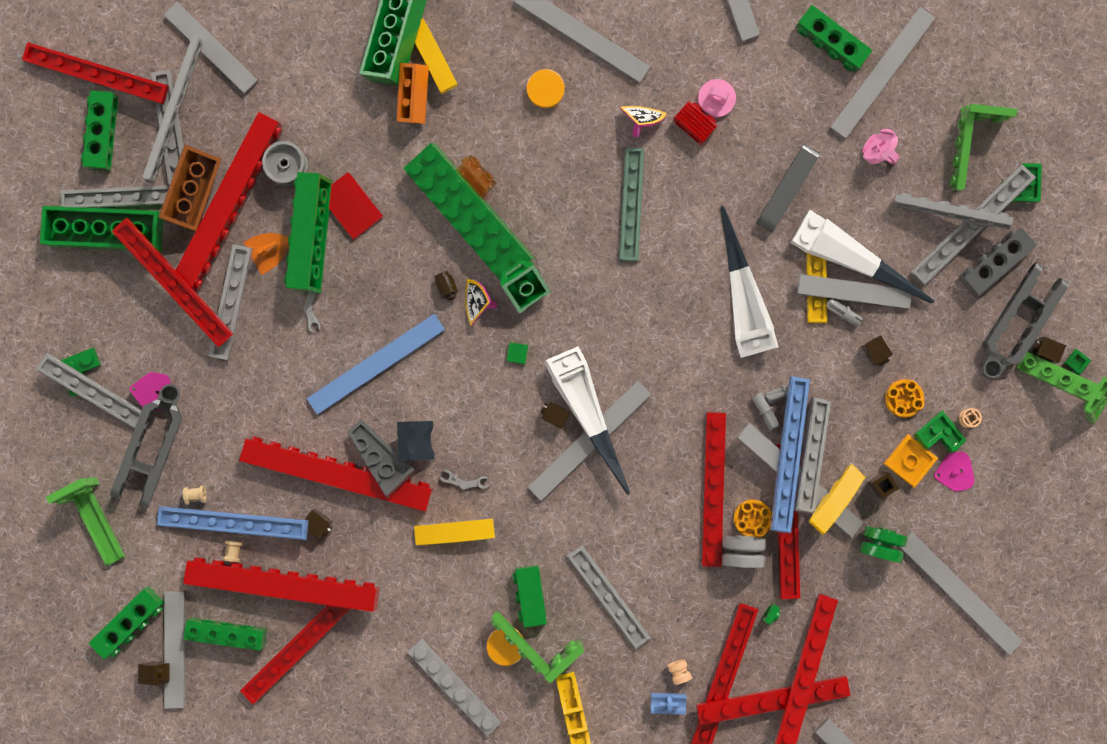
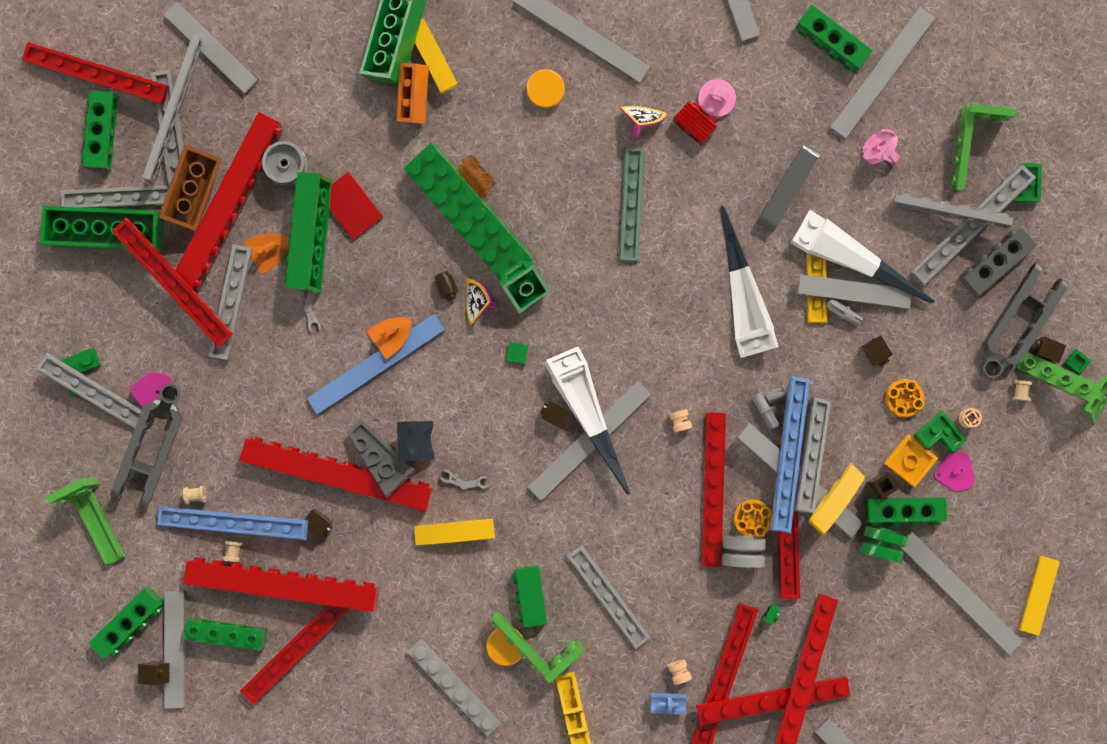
none -> orange shield [366,317,412,360]
none -> light nougat wheel [669,409,692,433]
none -> green brick [865,497,947,526]
none -> tan bush [1013,380,1032,401]
none -> yellow tile [1019,555,1060,636]

